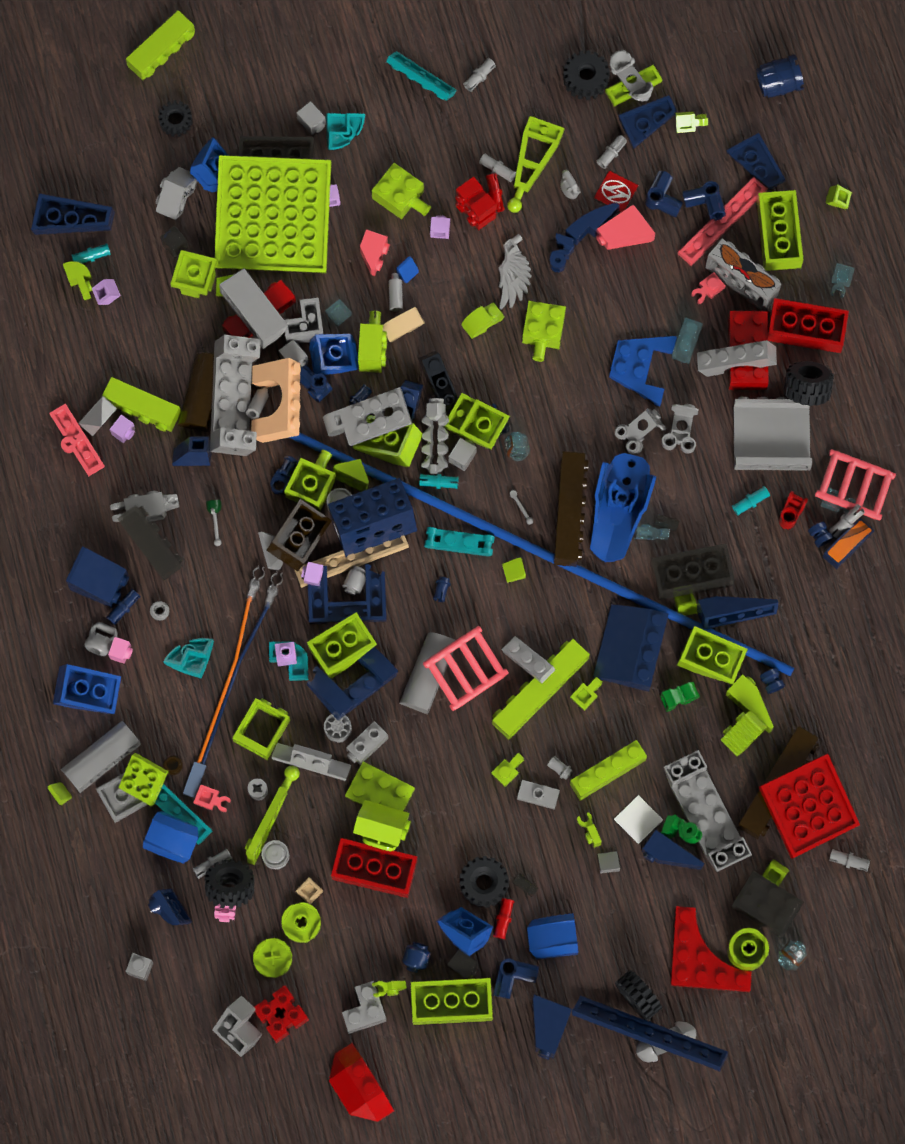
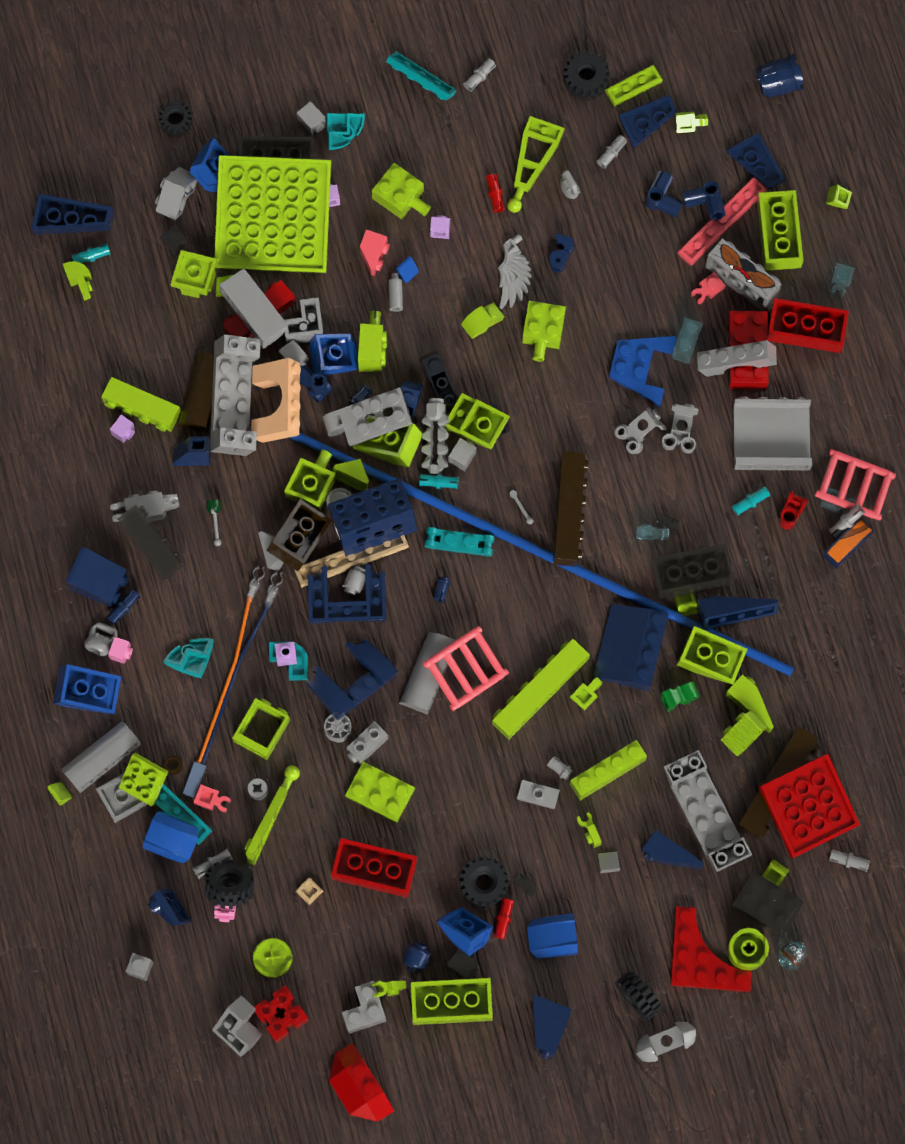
coral hinge [49,404,105,477] -> none
light grey slope [78,396,117,436] -> none
lavender plate [92,279,121,305] -> none
lime brick [126,10,195,80] -> none
light grey plate [150,601,169,621] -> none
light grey cylinder [246,387,269,419] -> none
light grey wheel [261,840,290,870] -> none
dark blue connector [270,455,298,495] -> none
light grey bracket [272,743,351,781] -> none
lime plate [282,902,321,943] -> none
lavender plate [301,562,324,586] -> none
lime slope [307,612,377,679] -> none
clear light blue tile [325,299,352,326] -> none
lime brick [353,800,411,851] -> none
tan slope [383,307,425,342] -> none
red brick [455,176,497,230] -> none
light grey pin [479,154,516,182] -> none
lime plate [491,753,524,787] -> none
dark blue piece [493,959,539,999] -> none
lime slope [502,557,526,583] -> none
light grey plate [502,636,555,683] -> none
clear light blue head [504,432,530,461] -> none
dark blue slope [565,203,619,246] -> none
dark blue plate [572,996,728,1071] -> none
blue piece [590,453,656,562] -> none
red sticker [594,171,639,212] -> none
coral slope [596,205,655,250] -> none
light grey piece [610,50,653,101] -> none
white sticker [614,795,663,844] -> none
green leg [661,814,702,844] -> none
dark blue wheel [760,668,785,694] -> none
black tyre [784,361,834,406] -> none
dark blue wheel [808,521,834,548] -> none

